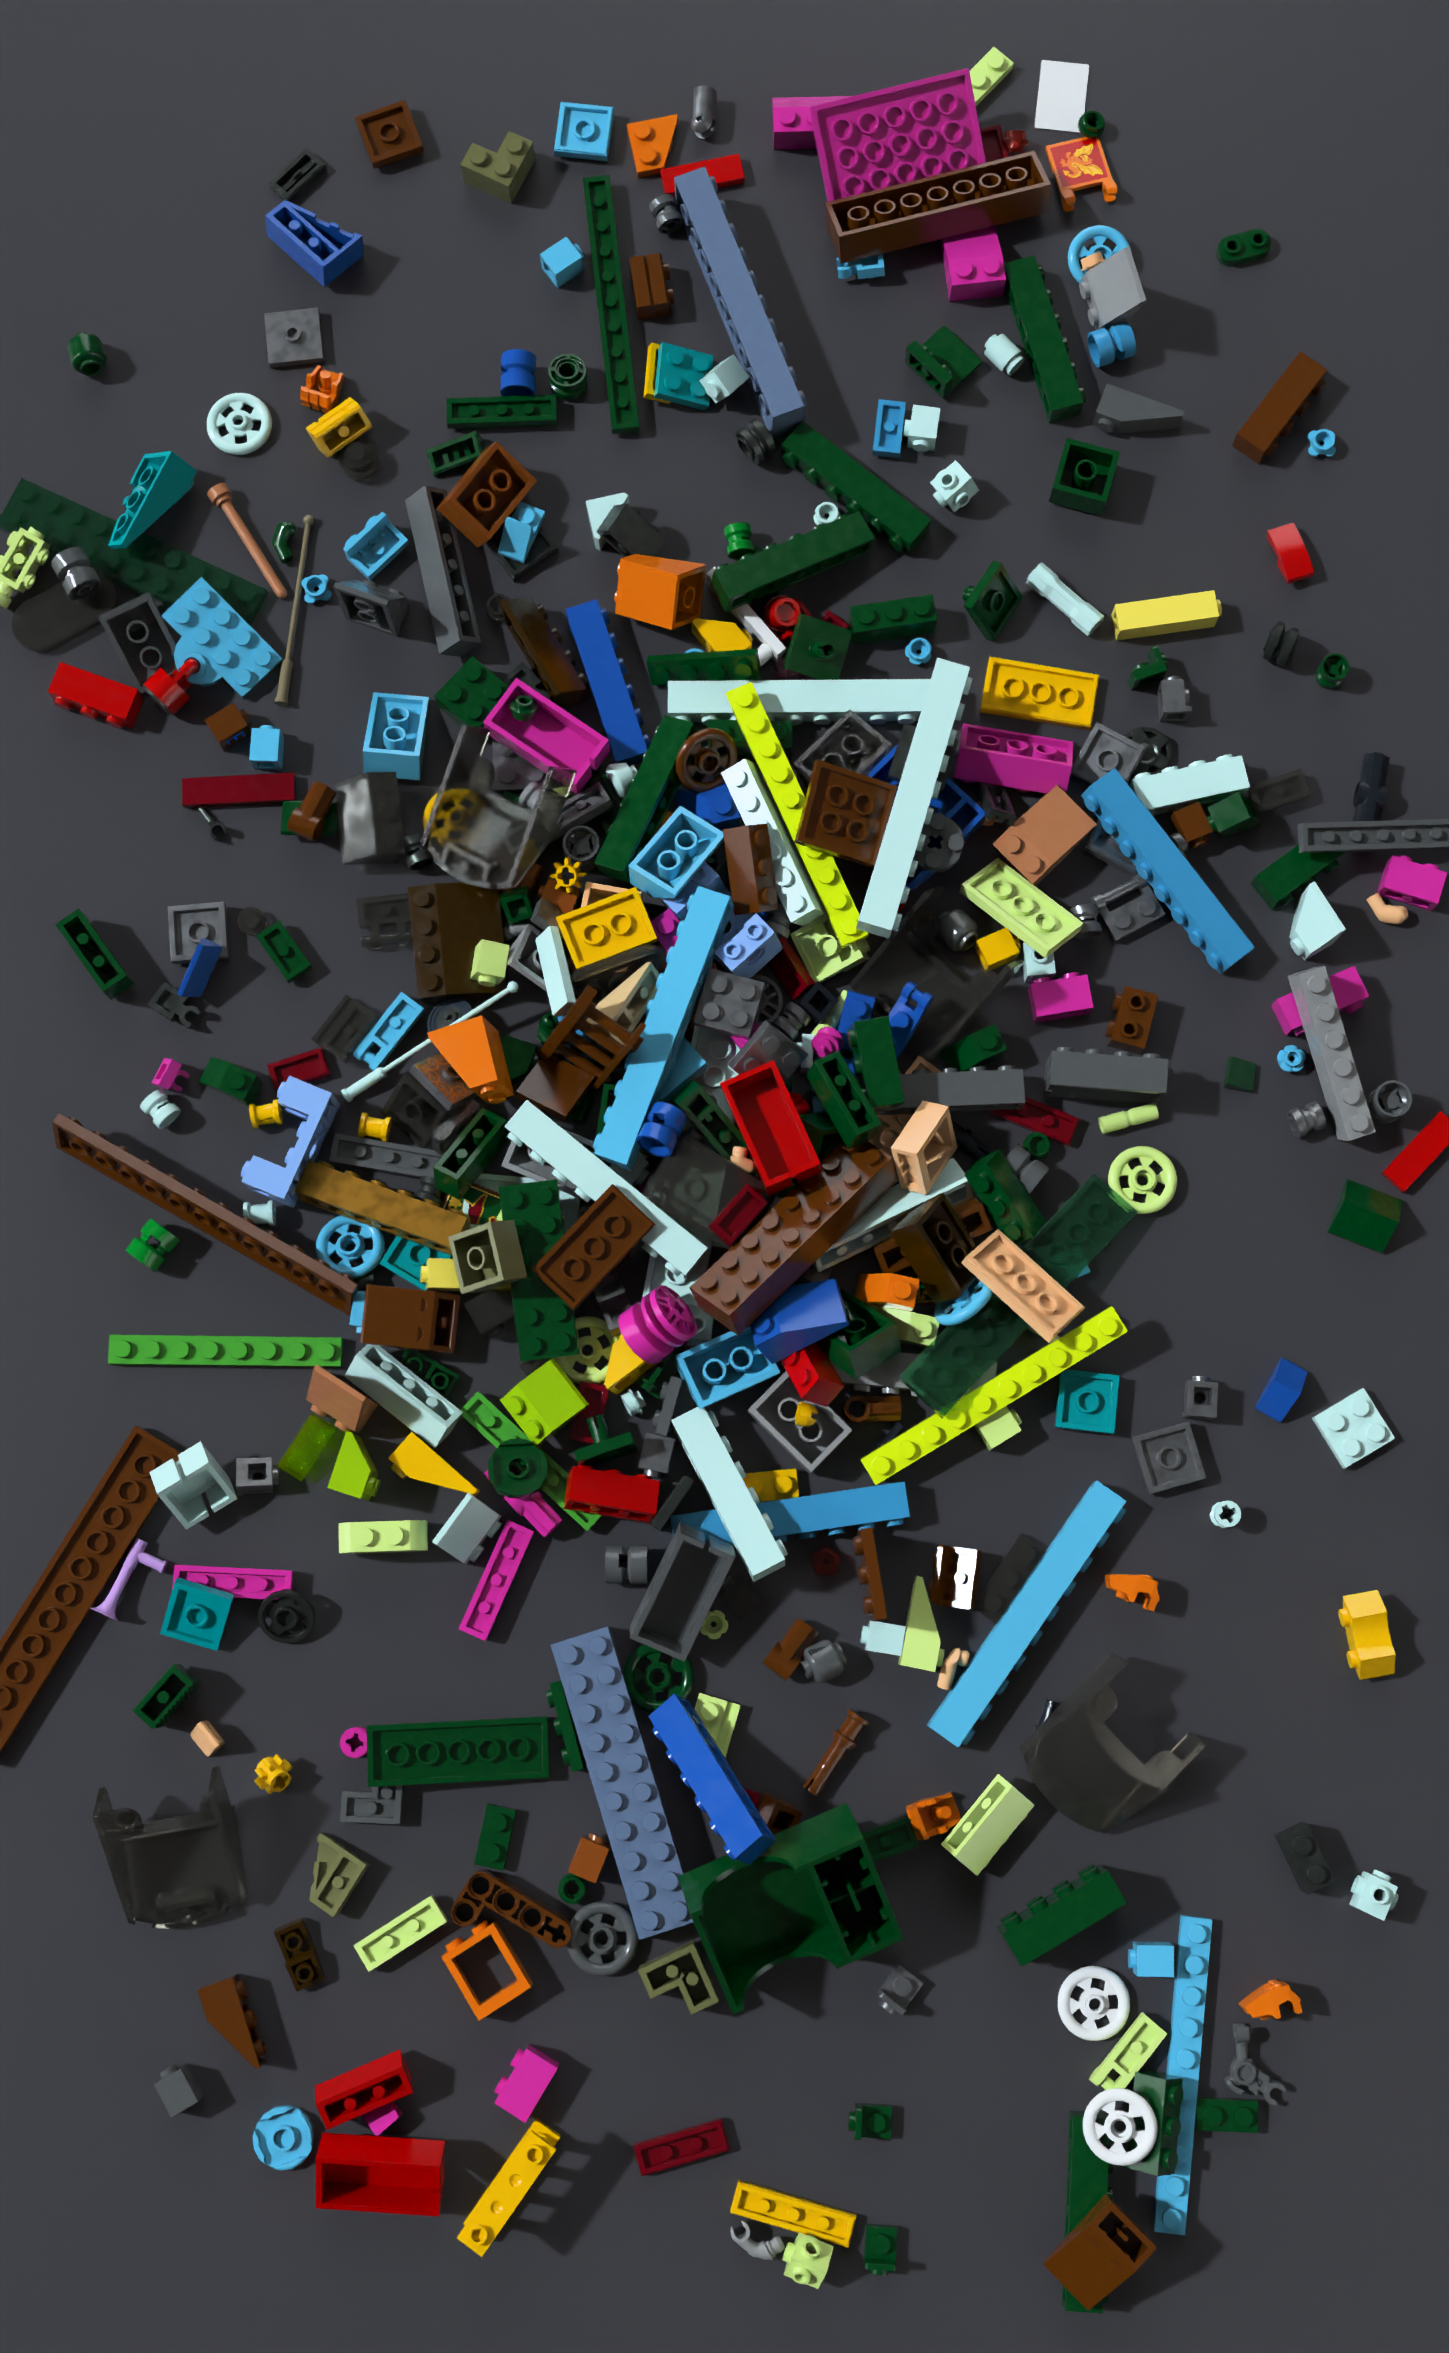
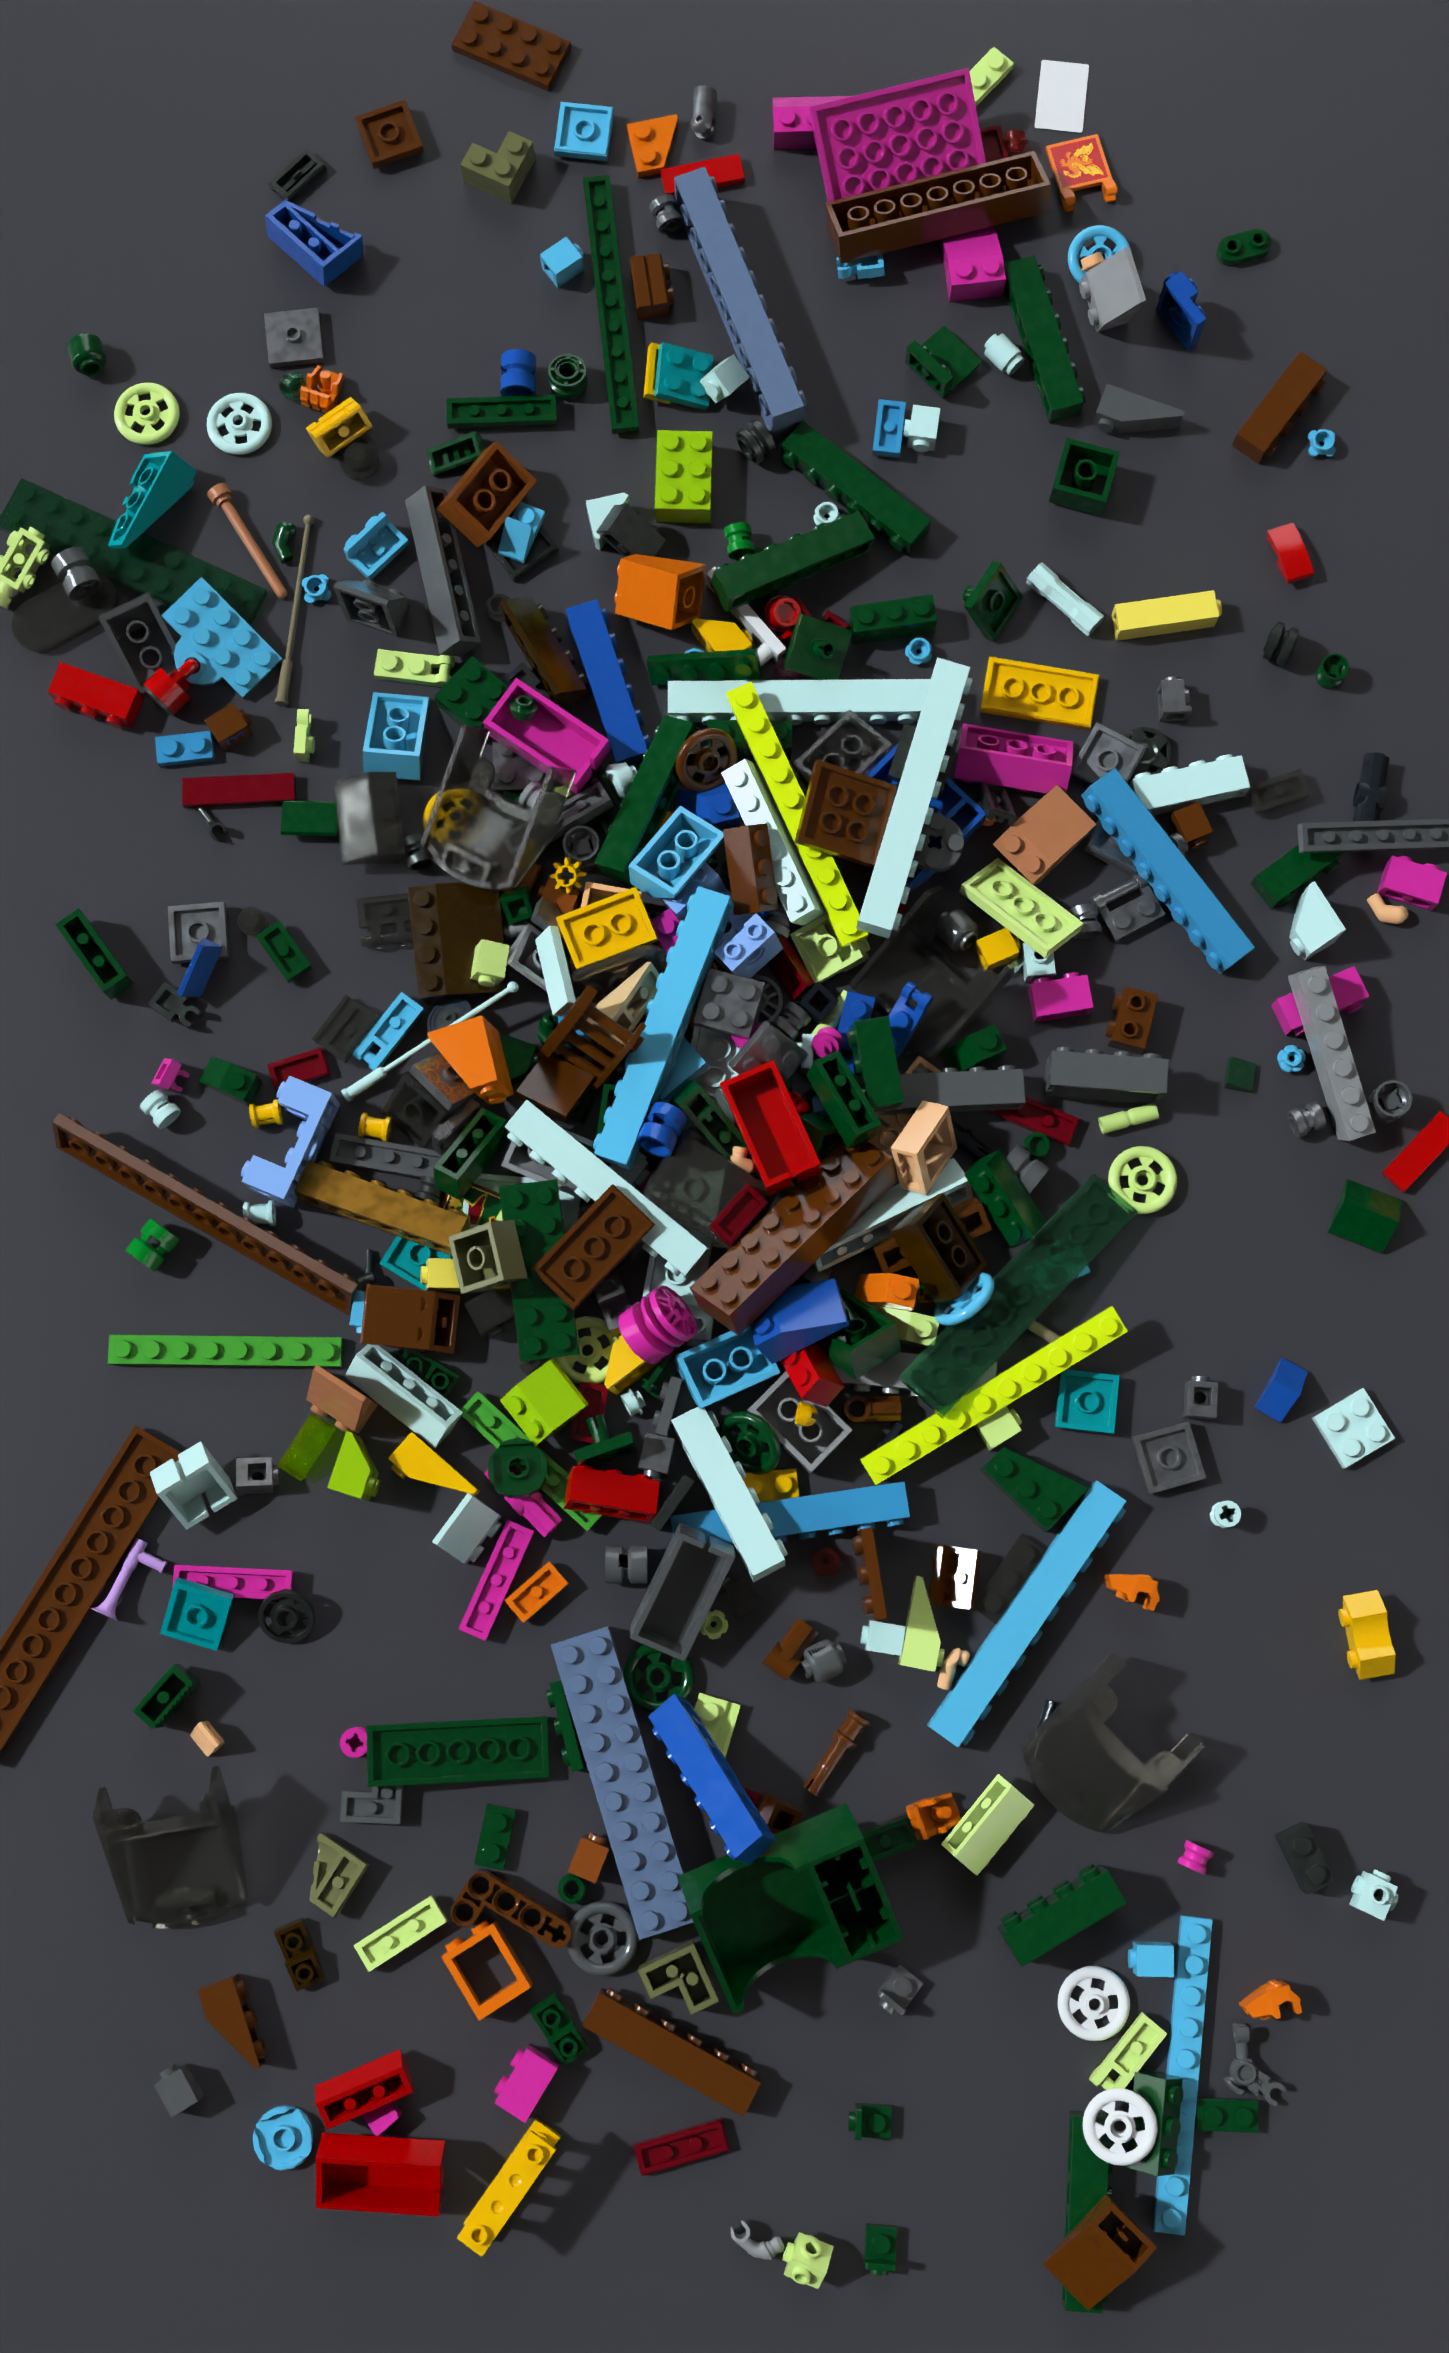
medium azure brick [249,725,285,770] -> none
yellow gear [254,1754,293,1794] -> none
reddish brown piece [287,782,337,842] -> none
medium azure plate [316,1216,385,1279] -> none
yellowish green brick [338,1520,428,1554] -> none
yellow tile [730,2179,857,2248] -> none
light aqua brick [930,460,979,512] -> none
light nougat tile [962,1229,1085,1343] -> none
dark green plate [1078,110,1105,138] -> none
dark azure wheel [1087,321,1136,368] -> none
dark green bracket [1128,646,1169,690] -> none
dark green slope [1207,792,1261,836] -> none
none -> yellowish green plate [114,383,180,445]
none -> dark azure plate [155,731,215,767]
none -> clear green plate [279,372,306,401]
none -> yellowish green plate [294,709,315,763]
none -> yellowish green plate [374,649,455,687]
none -> reddish brown plate [452,1,571,92]
none -> orange plate [504,1561,569,1623]
none -> dark green slope [530,1992,589,2067]
none -> reddish brown brick [582,1988,761,2117]
none -> lime brick [655,430,713,524]
none -> dark green plate [719,1411,781,1475]
none -> dark green wedge [980,1447,1088,1532]
none -> blue plate [1156,271,1206,351]
none -> dark pink wheel [1177,1840,1214,1875]

